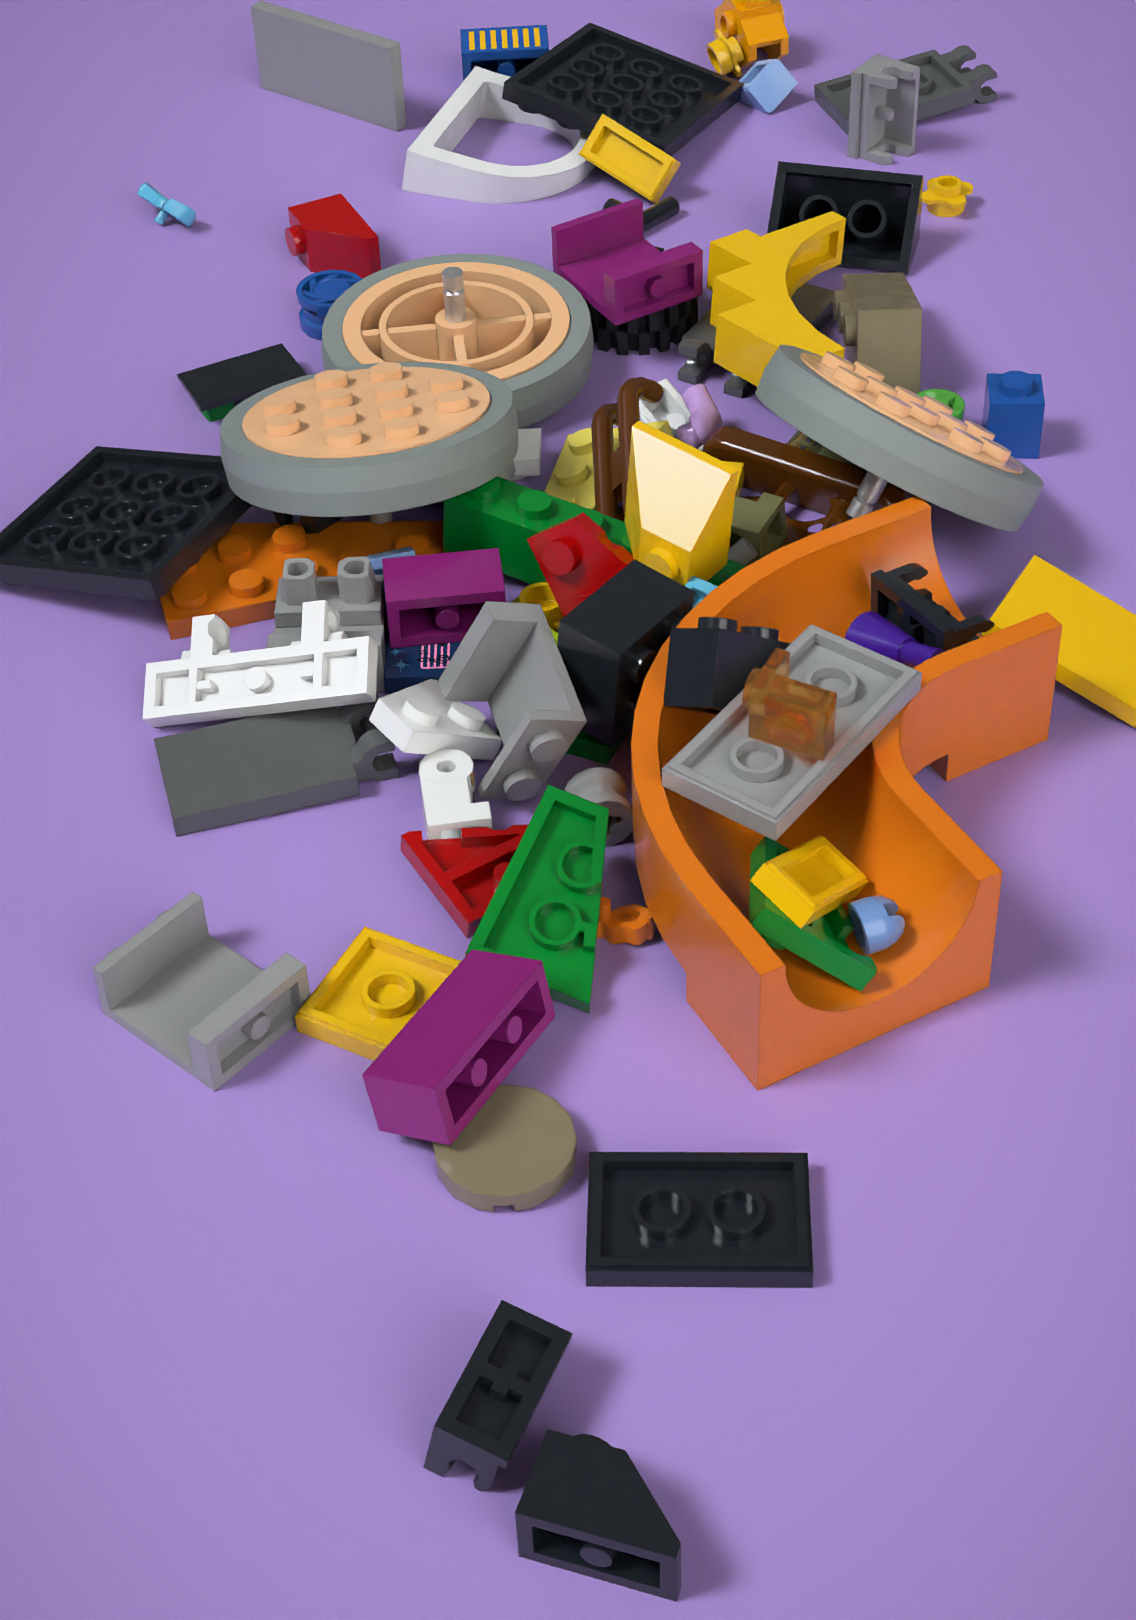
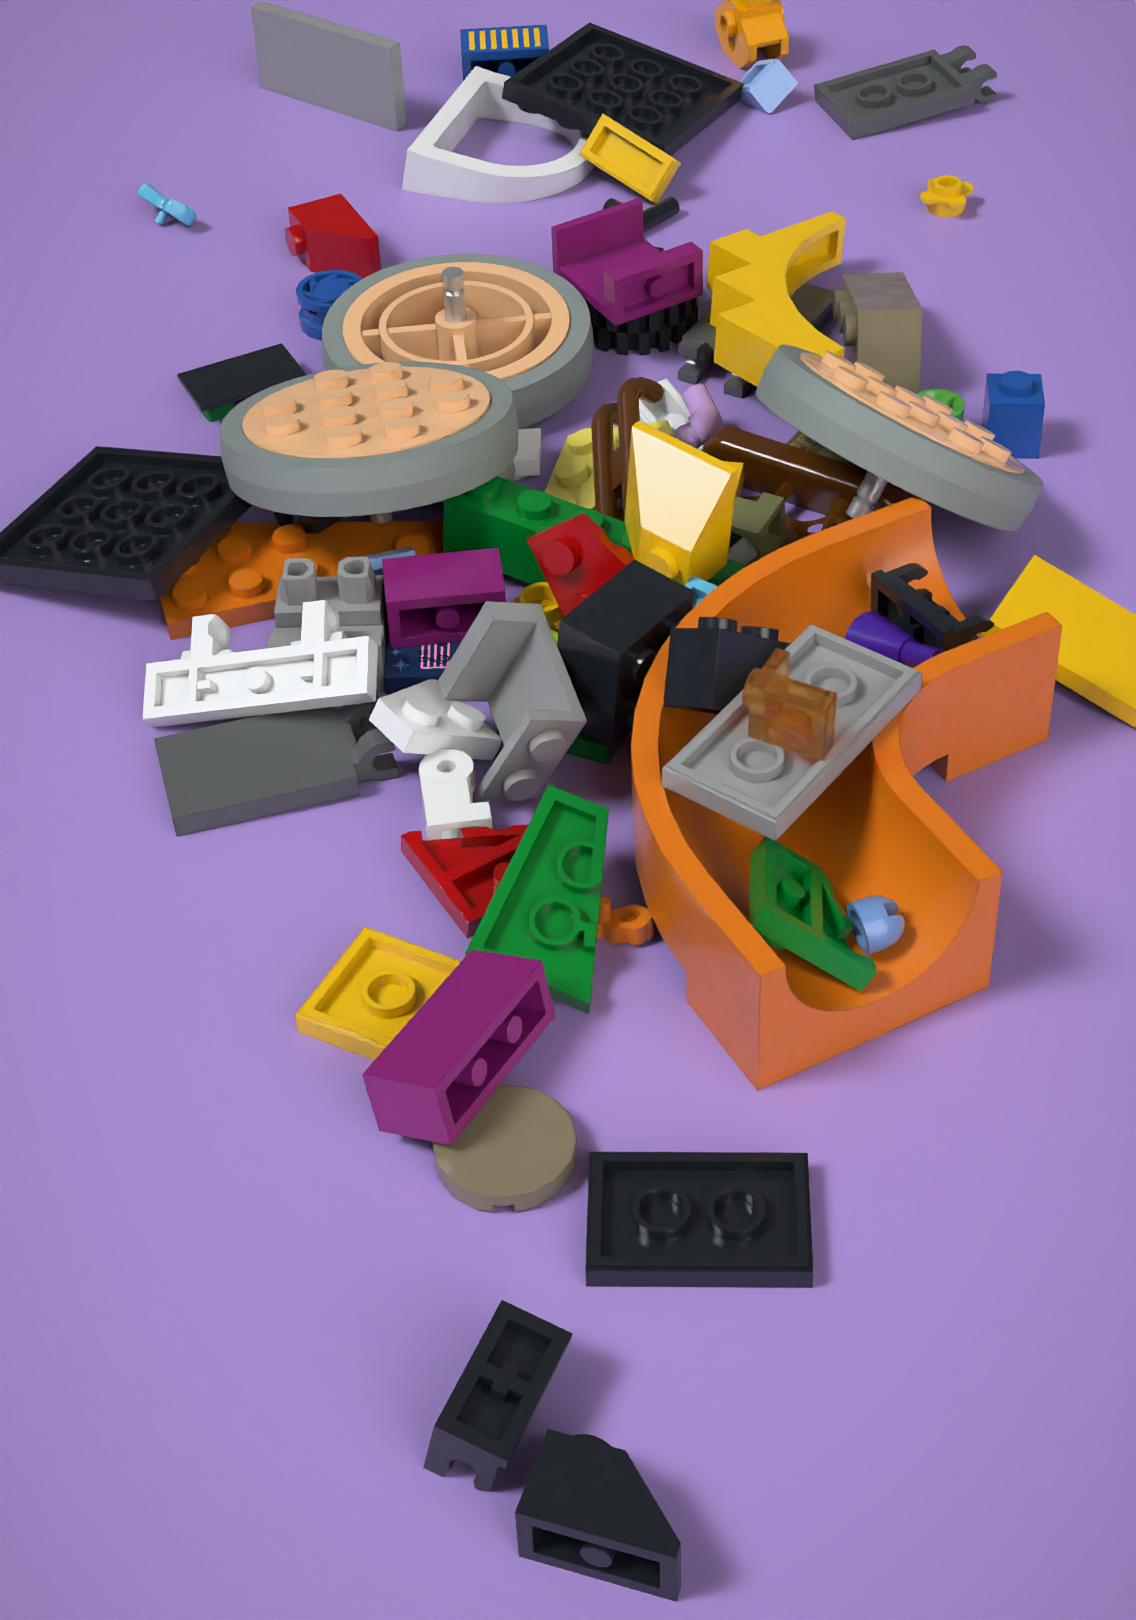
light grey panel [92,892,310,1091] -> none
light grey wheel [564,767,633,847] -> none
yellow plate [706,29,744,78] -> none
yellow tile [750,835,868,929] -> none
black slope [767,161,924,274] -> none
light grey hinge [847,54,920,165] -> none

